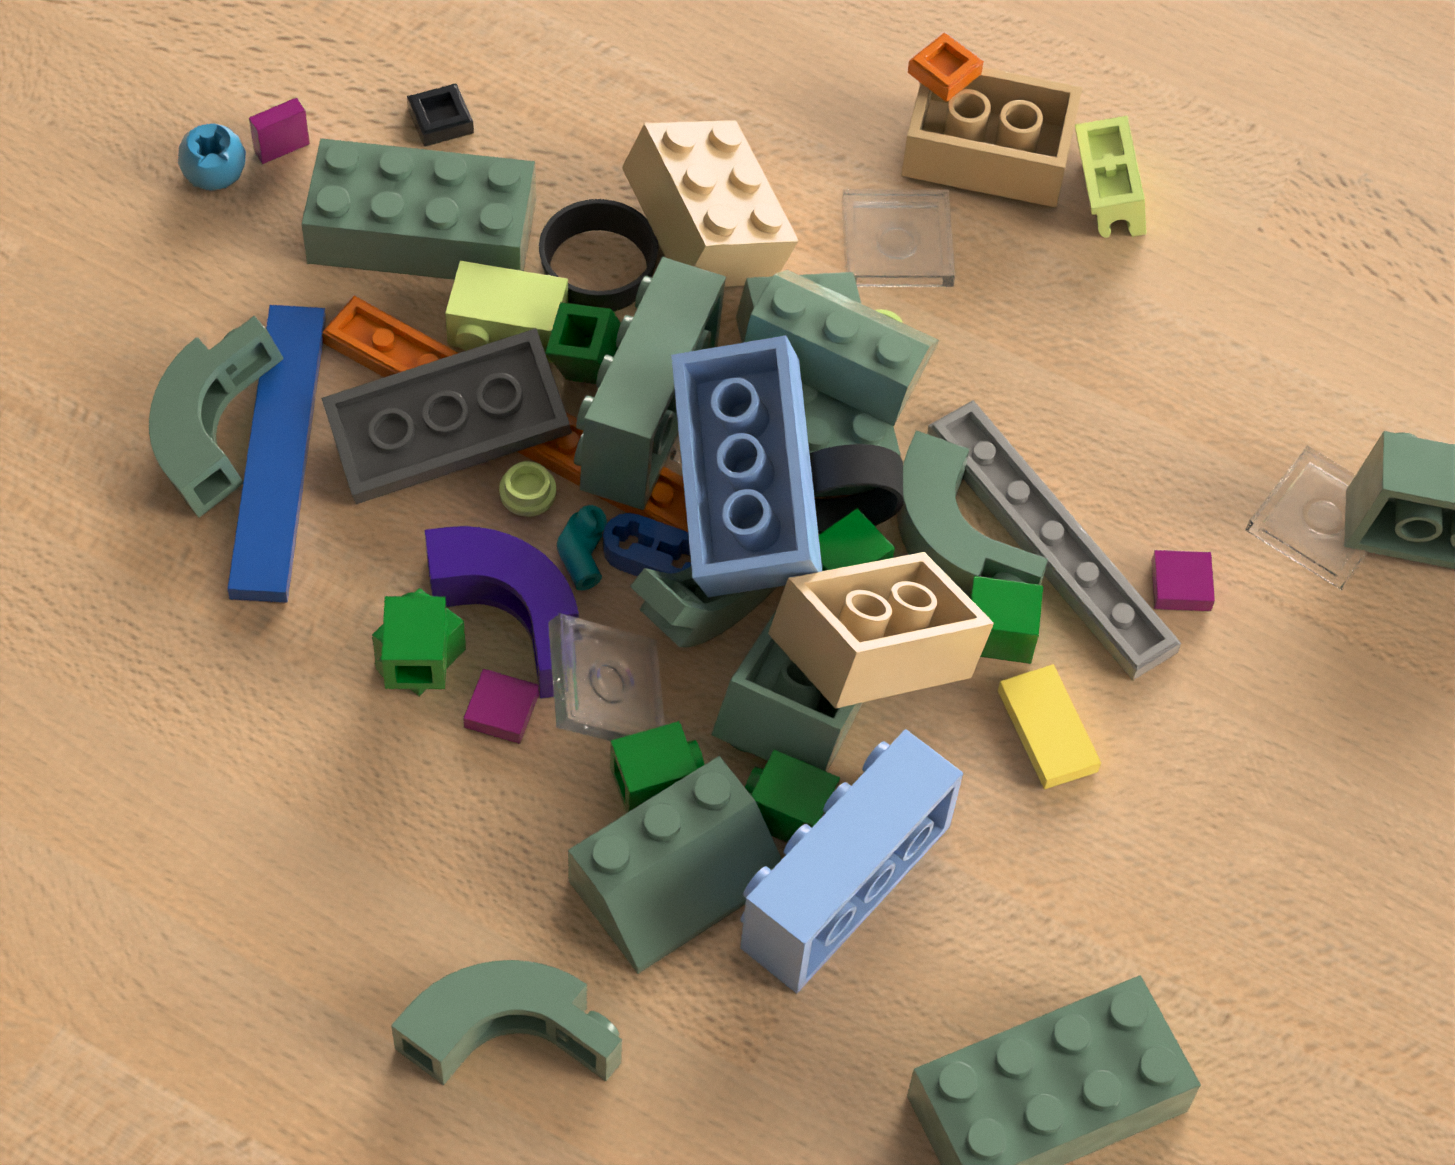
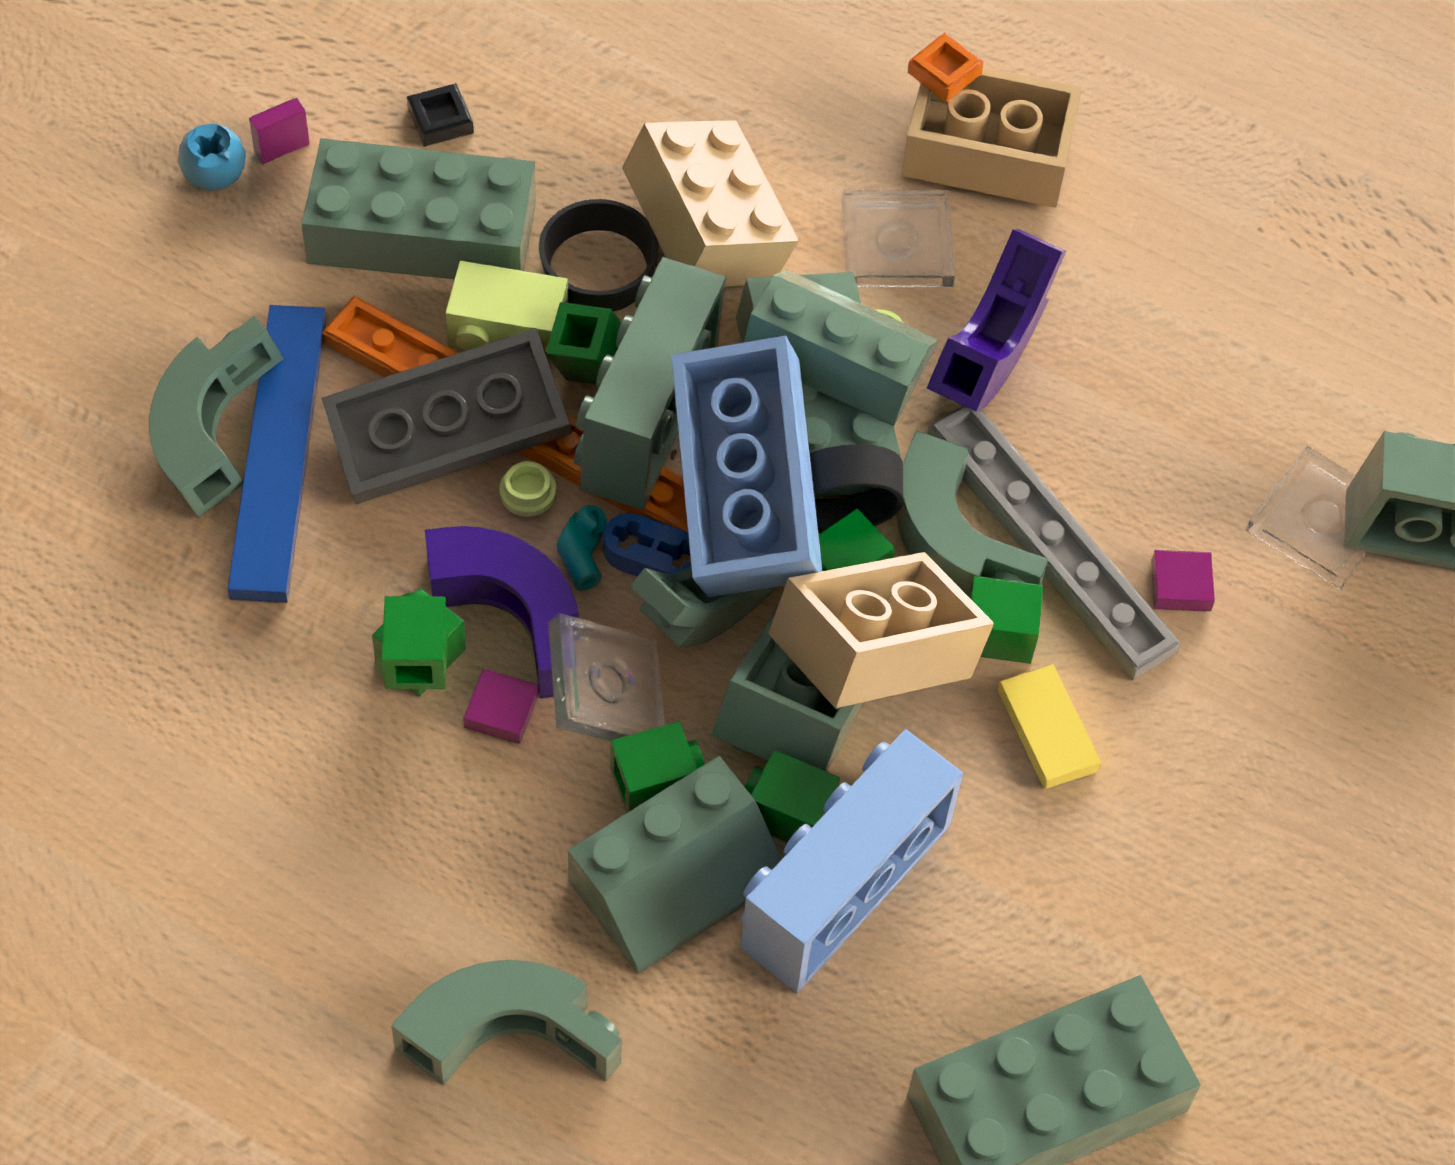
yellowish green hinge [1075,116,1146,238] -> none
none -> dark purple arch [926,228,1066,412]

